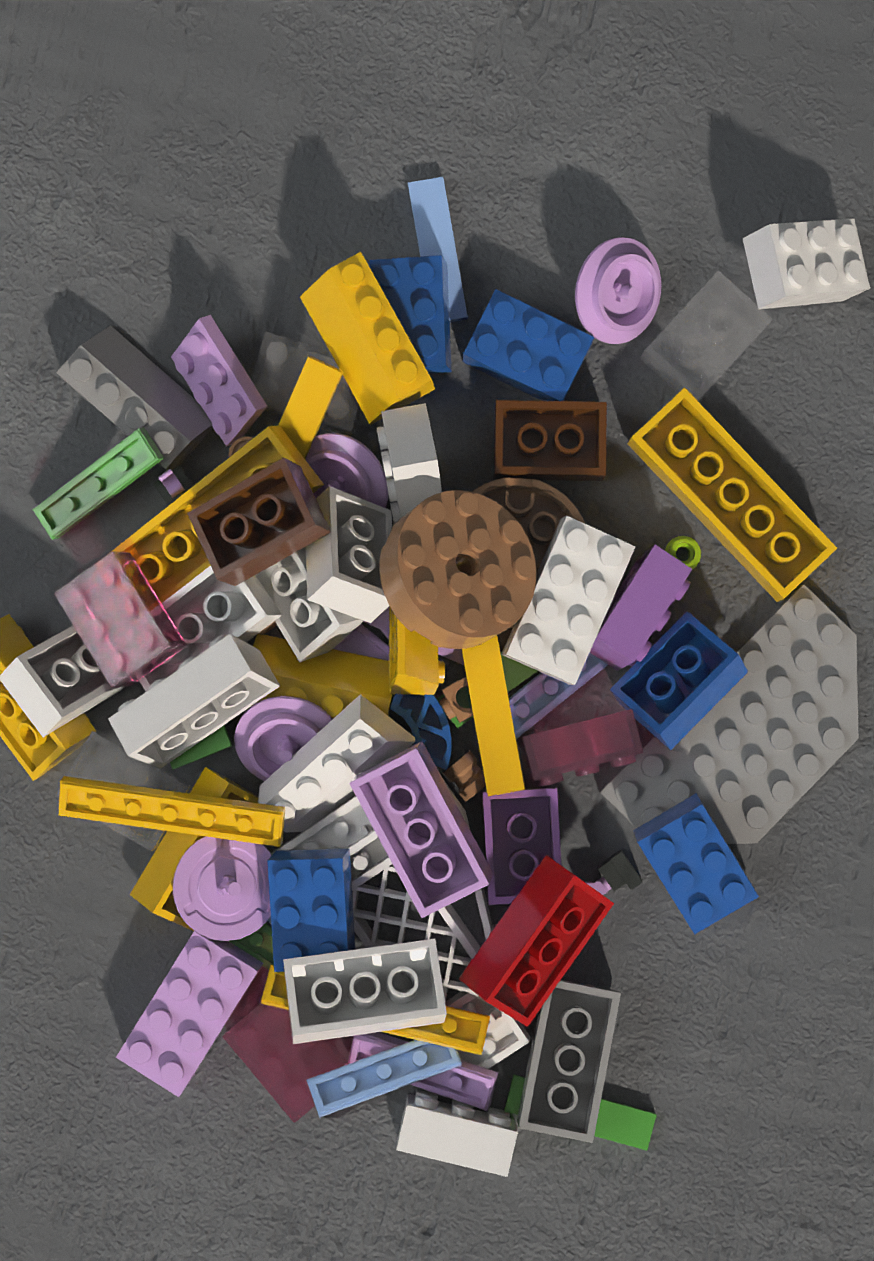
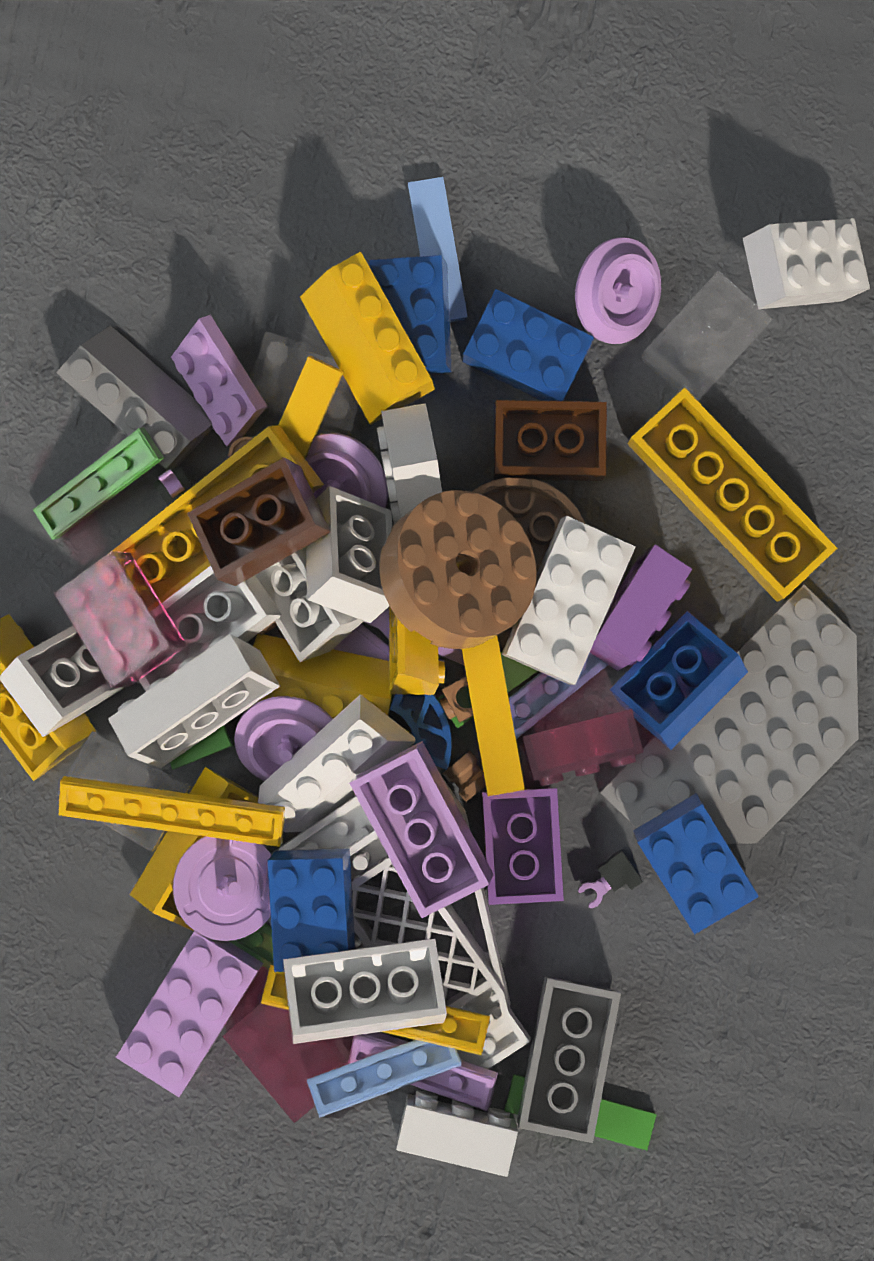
red slope [459,855,614,1027] -> none
lime plate [665,536,701,569] -> none

